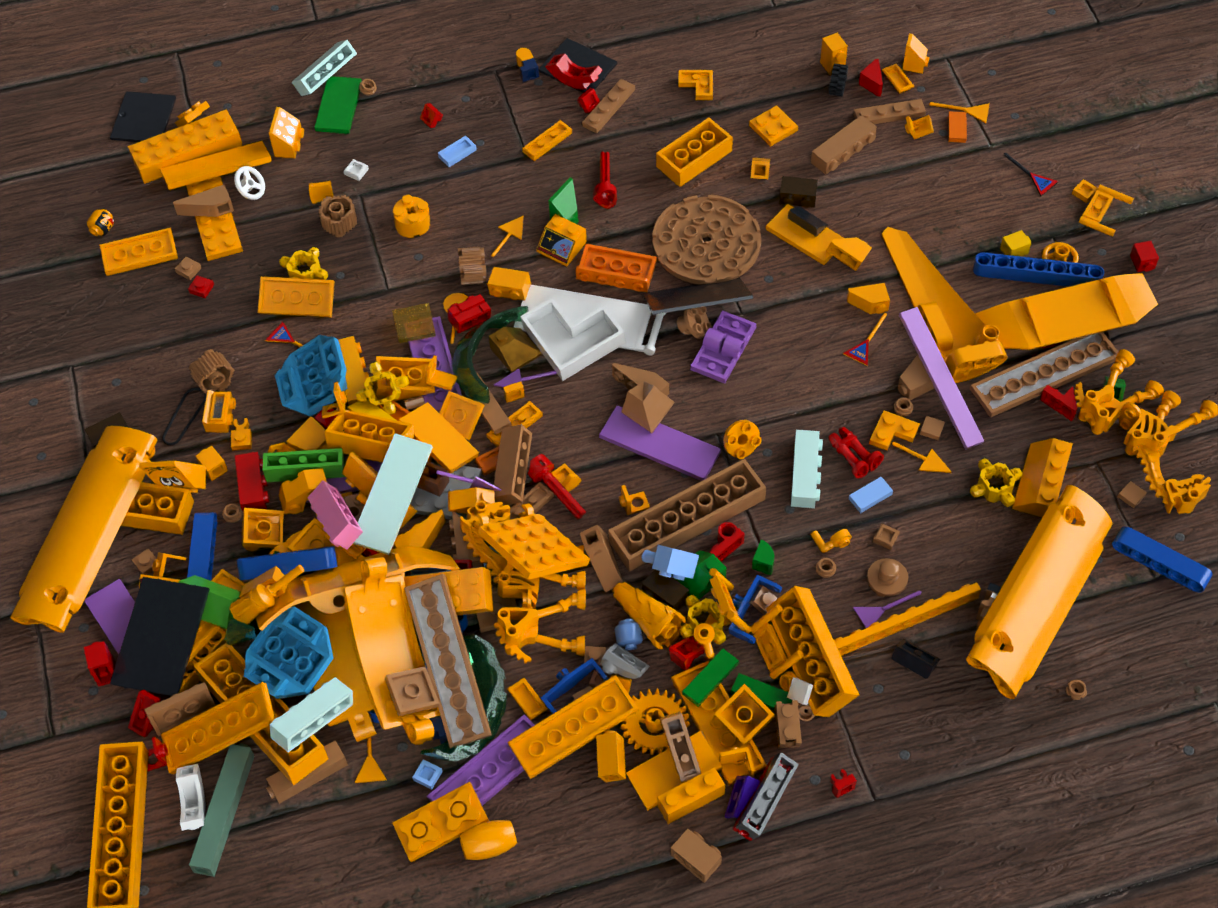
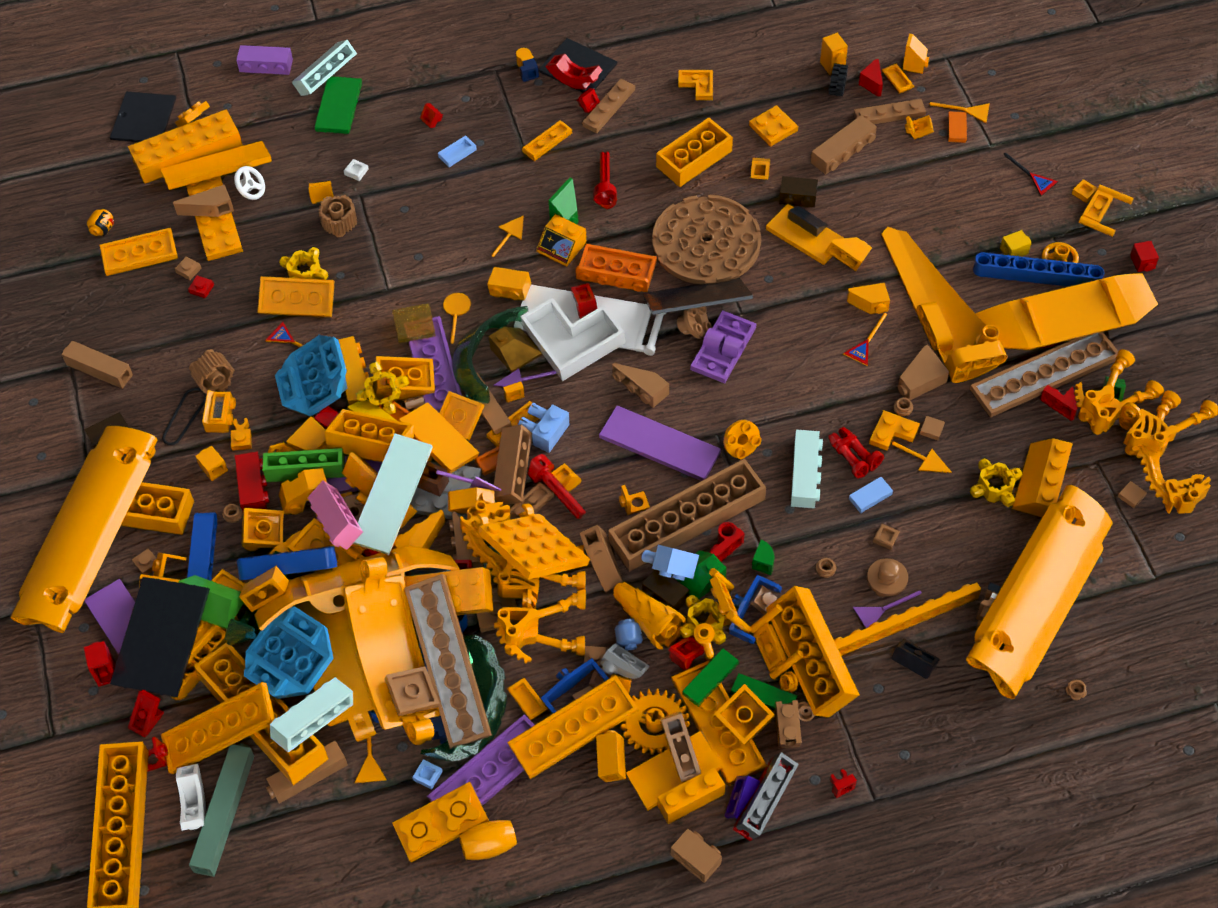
light orange slope [139,461,206,493] -> none
medium nougat plate [145,682,216,737] -> none
light orange piece [229,565,304,626] -> none
light orange slope [269,107,304,158] -> none
light orange bracket [322,382,347,418] -> none
medium nougat plate [359,79,377,95] -> none
light orange brick [393,195,430,238] -> none
light orange bracket [426,355,457,391] -> none
red brick [447,294,491,333] -> none
medium nougat brick [458,247,487,285] -> none
medium nougat slope [621,381,675,433] -> none
light orange bracket [719,747,754,778] -> none
white tile [787,677,813,705] -> none
light orange plate [810,529,852,553] -> none
lavender tile [899,307,984,450] -> none
blue beam [1112,526,1213,593] -> none
none -> medium nougat brick [62,341,133,389]
none -> medium lavender brick [236,45,293,75]
none -> light blue brick [518,403,569,453]
none -> red plate [571,283,597,319]

